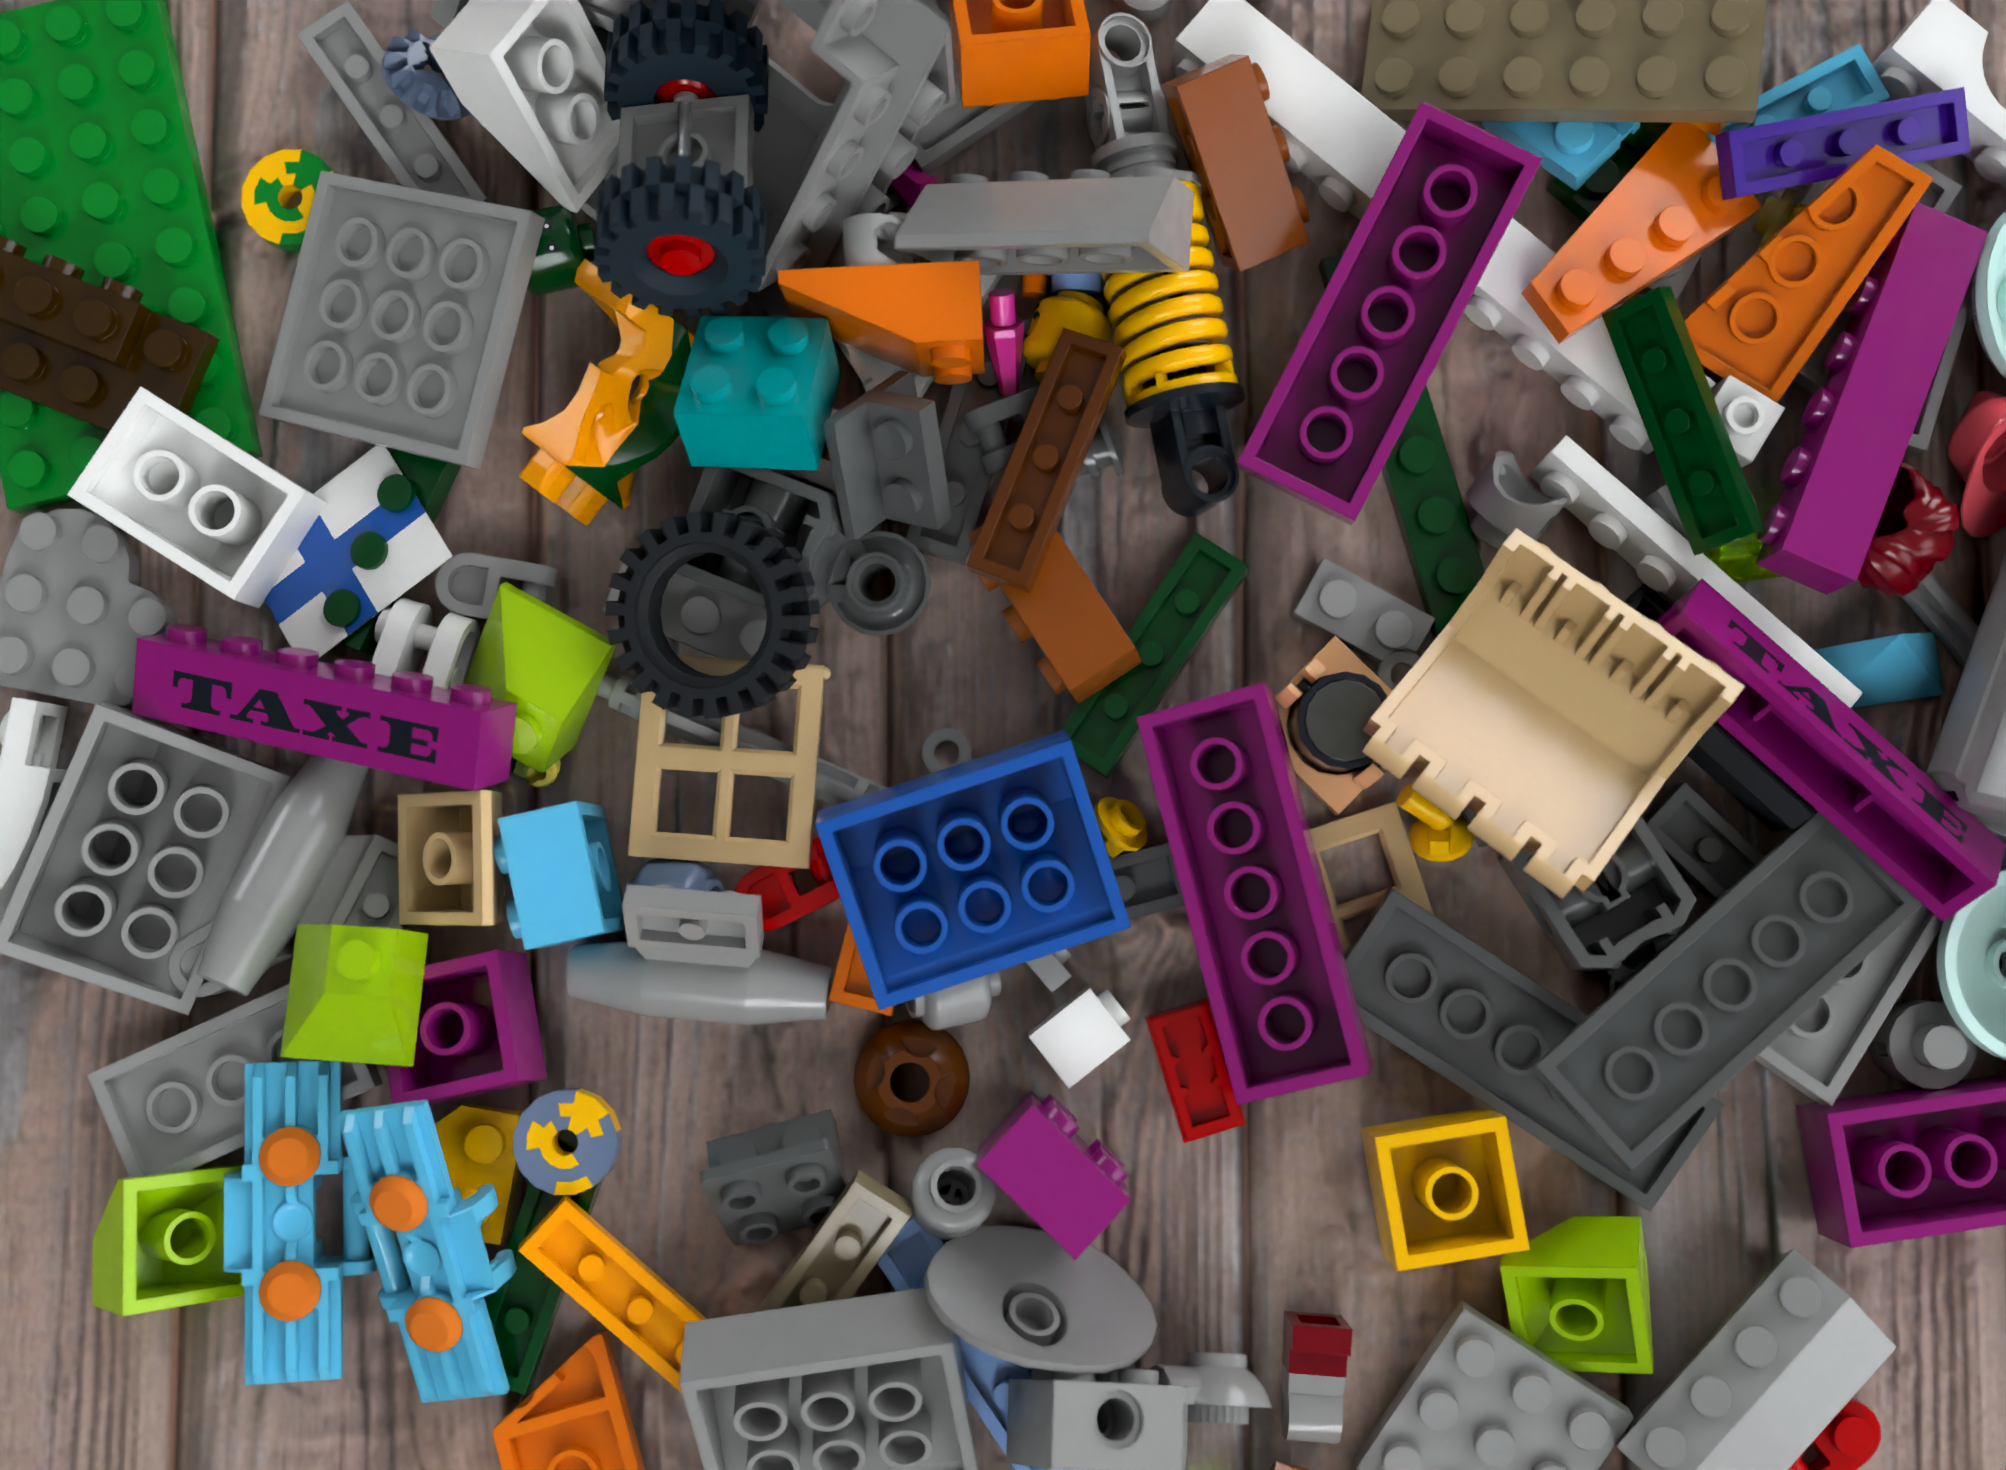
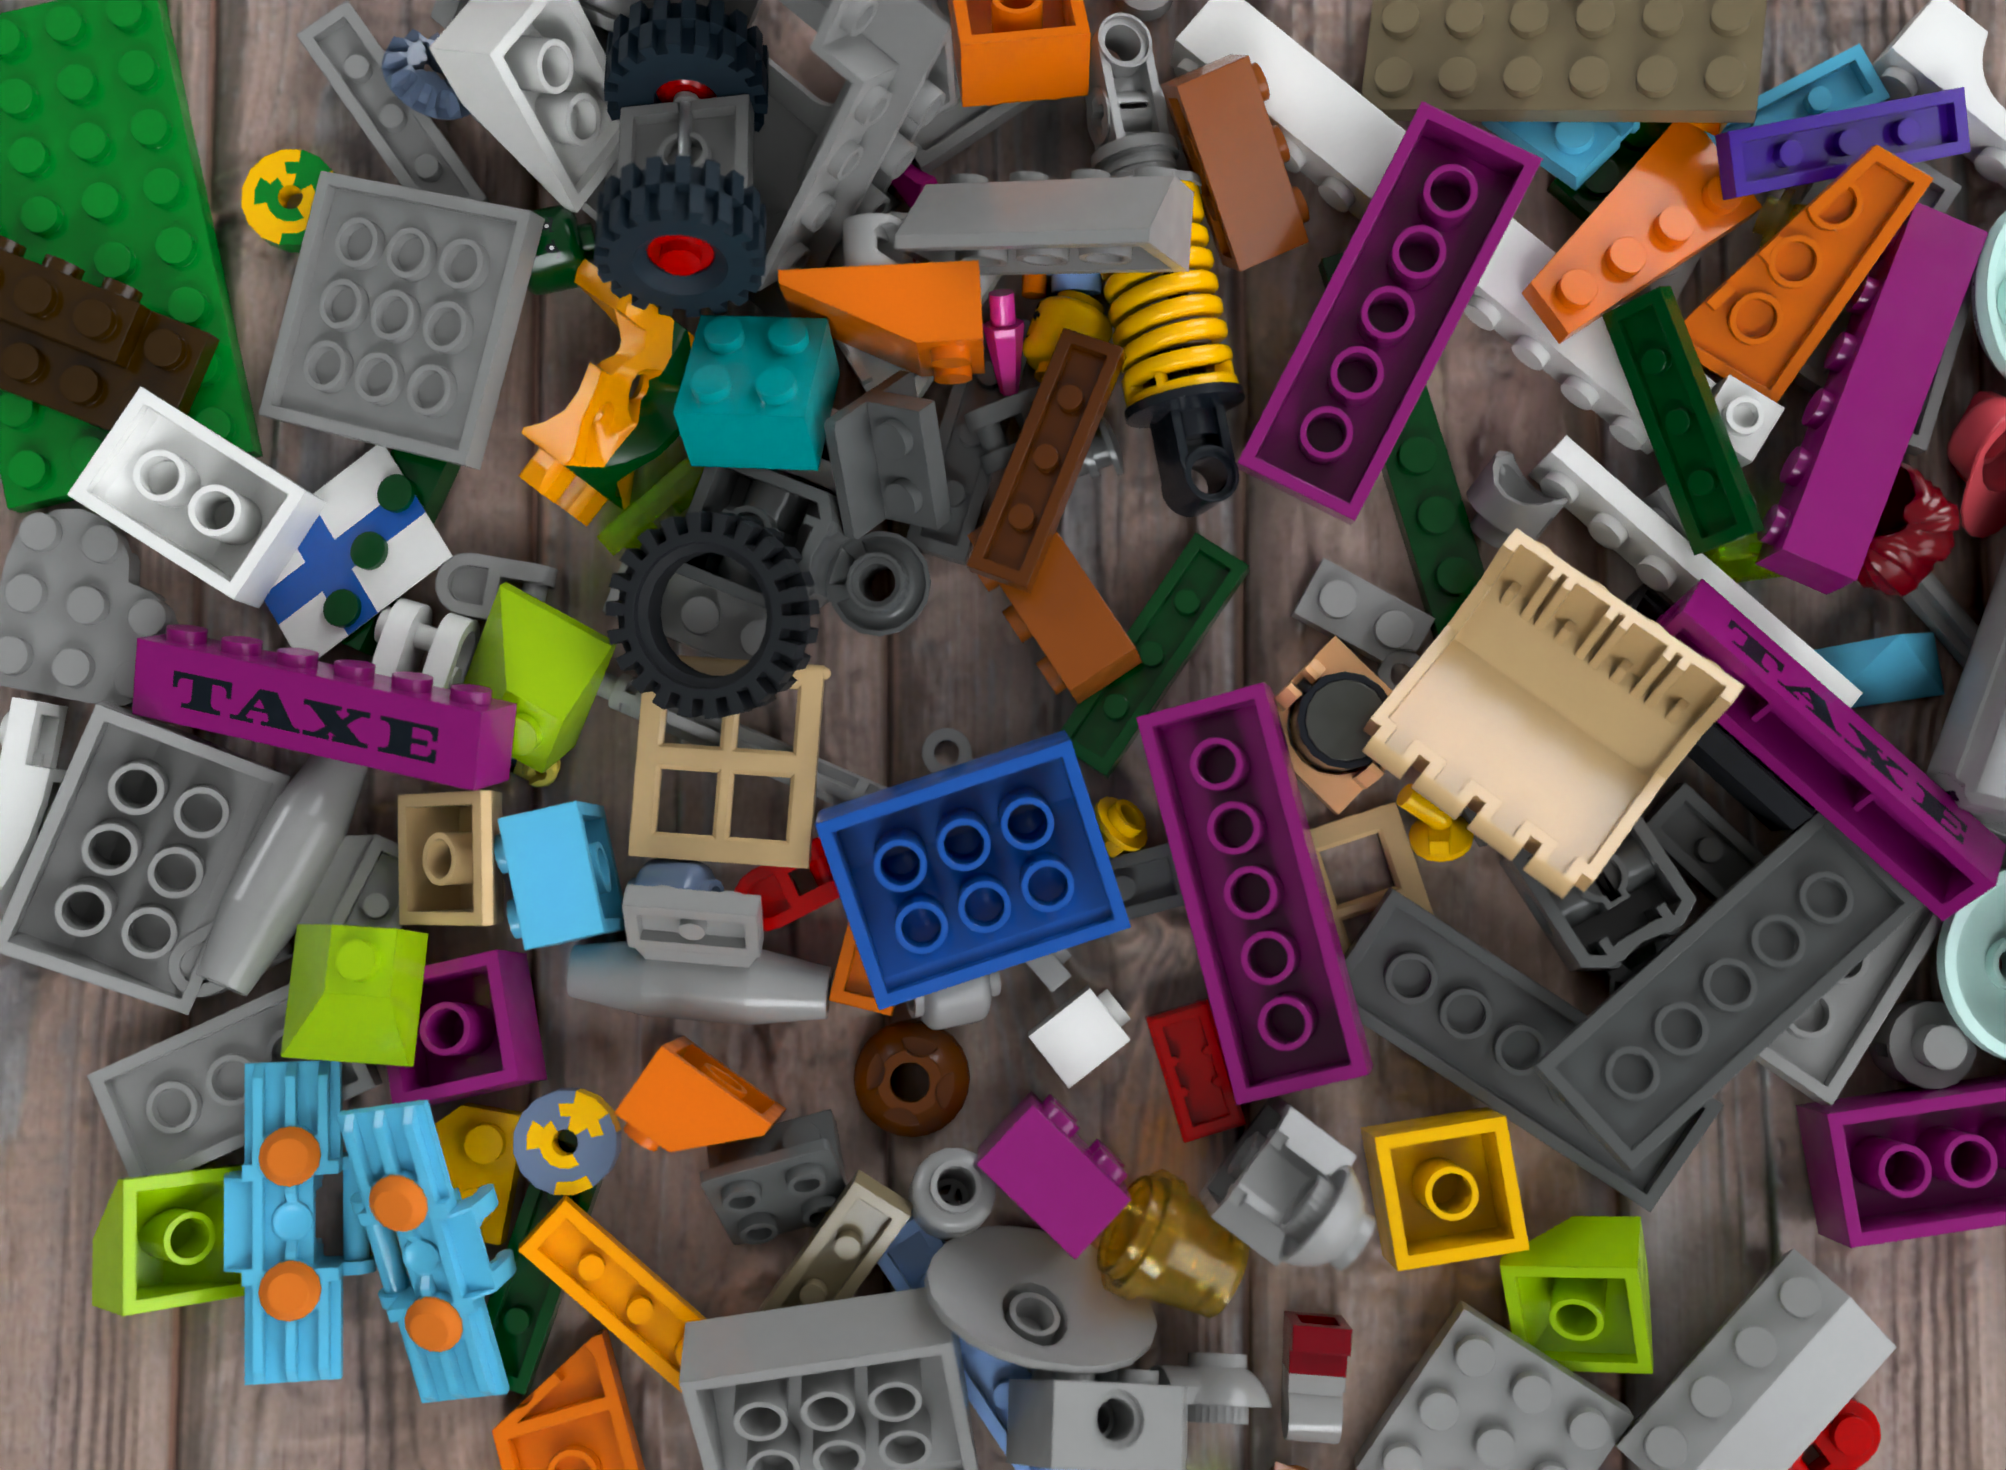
none -> clear neon green plate [596,455,705,556]
none -> orange slope [614,1035,786,1152]
none -> clear yellow piece [1097,1169,1249,1318]
none -> light grey brick [1198,1096,1376,1271]

